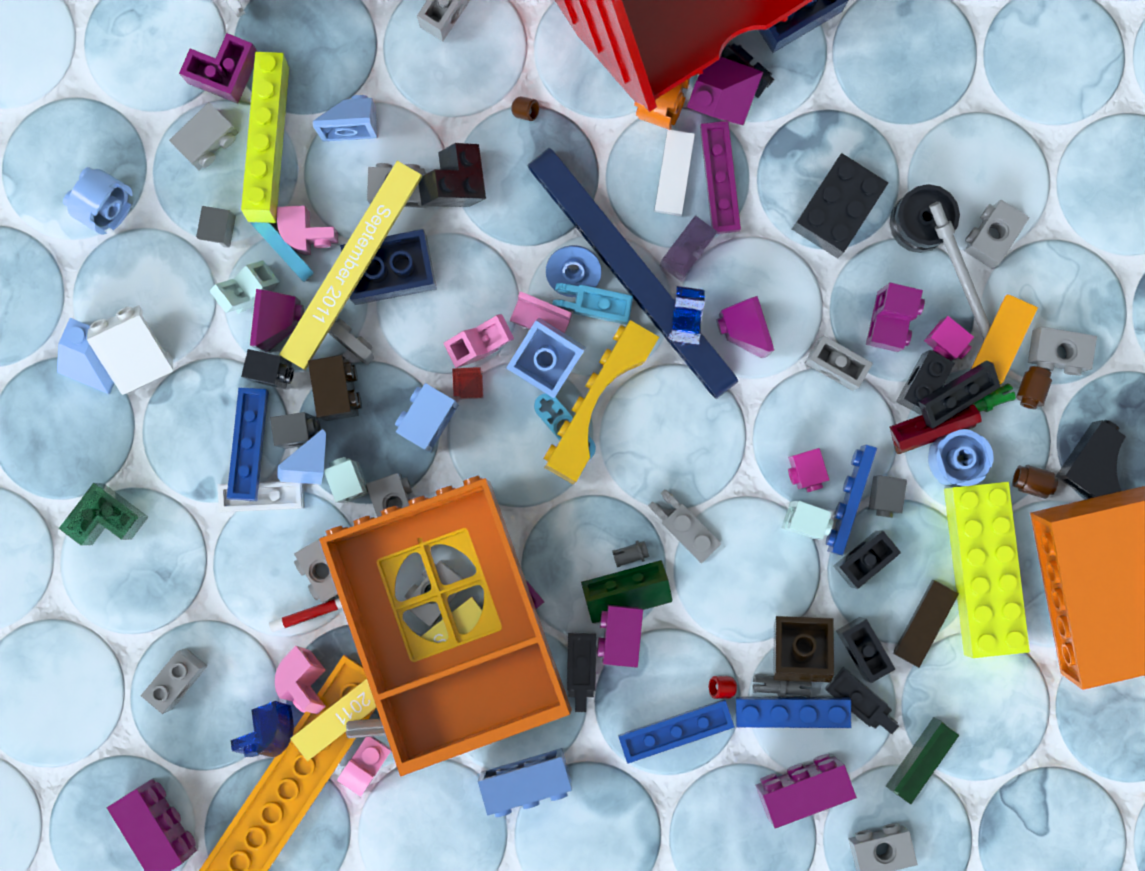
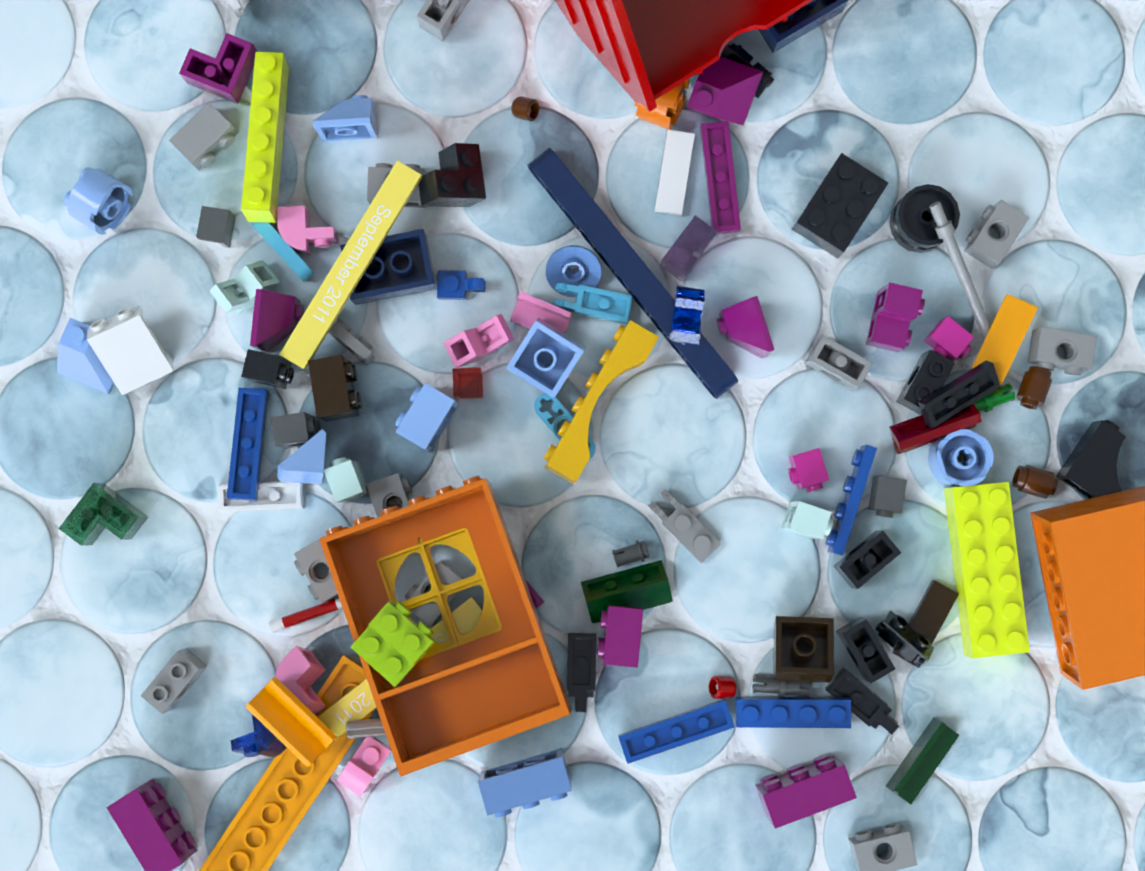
none -> light orange panel [245,677,337,767]
none -> lime plate [351,601,436,687]
none -> blue plate [437,270,486,300]
none -> black hinge [875,610,934,667]

